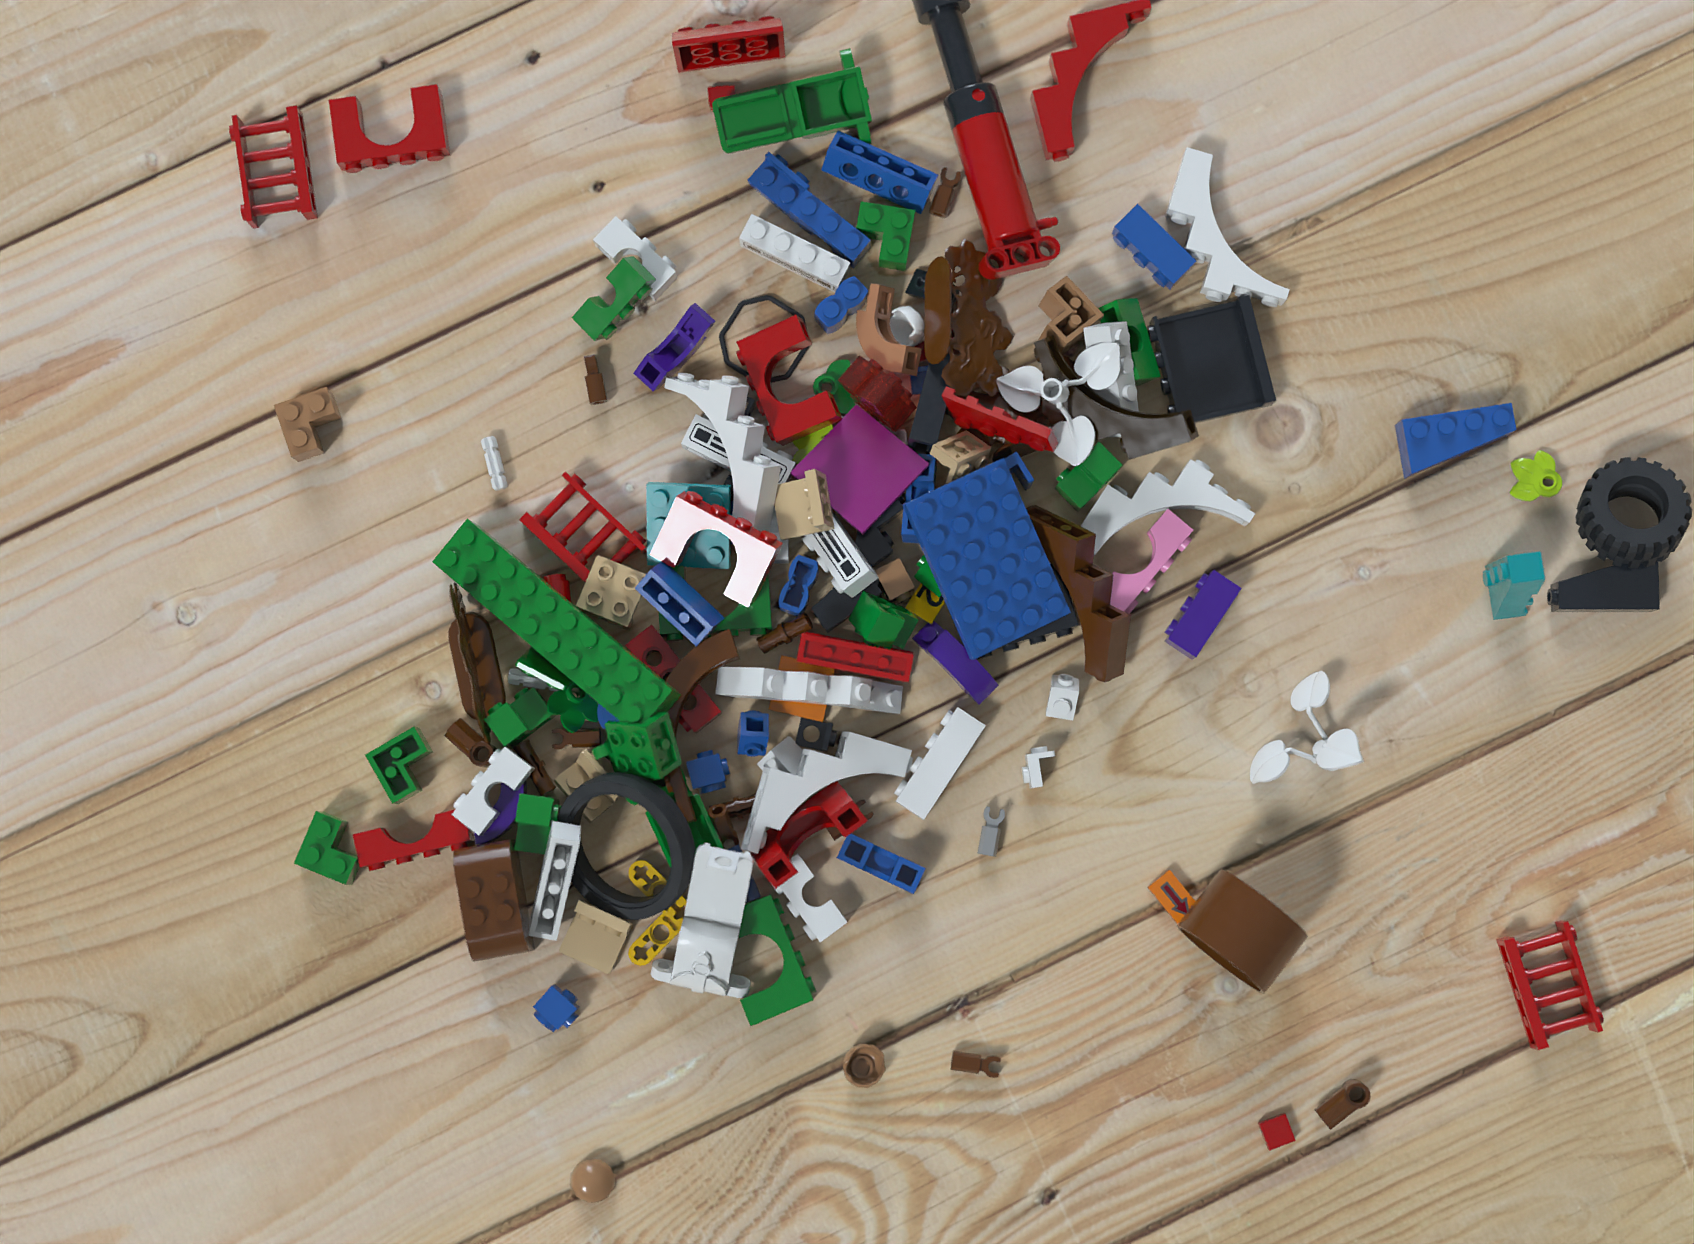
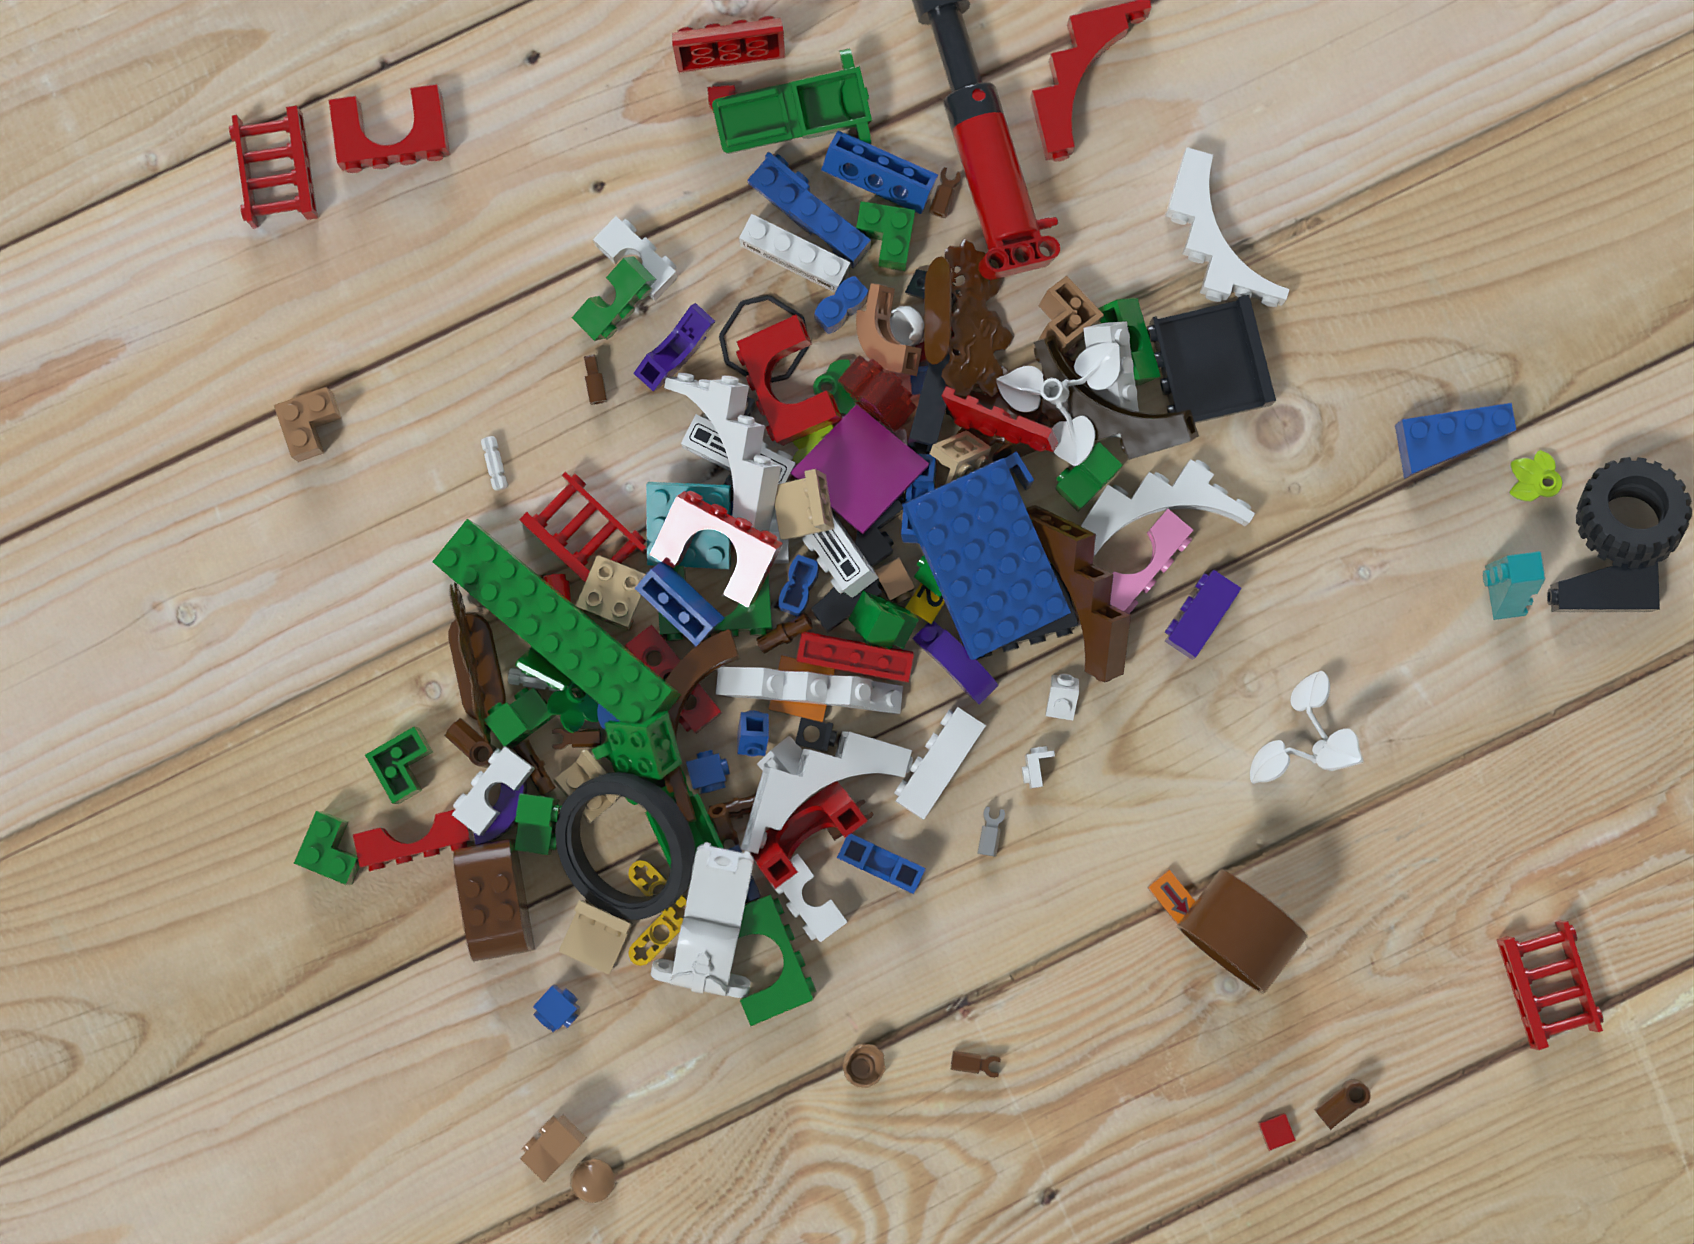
white brick [529,821,581,941] -> none
blue brick [1112,204,1196,290] -> none
none -> medium nougat brick [520,1114,587,1182]

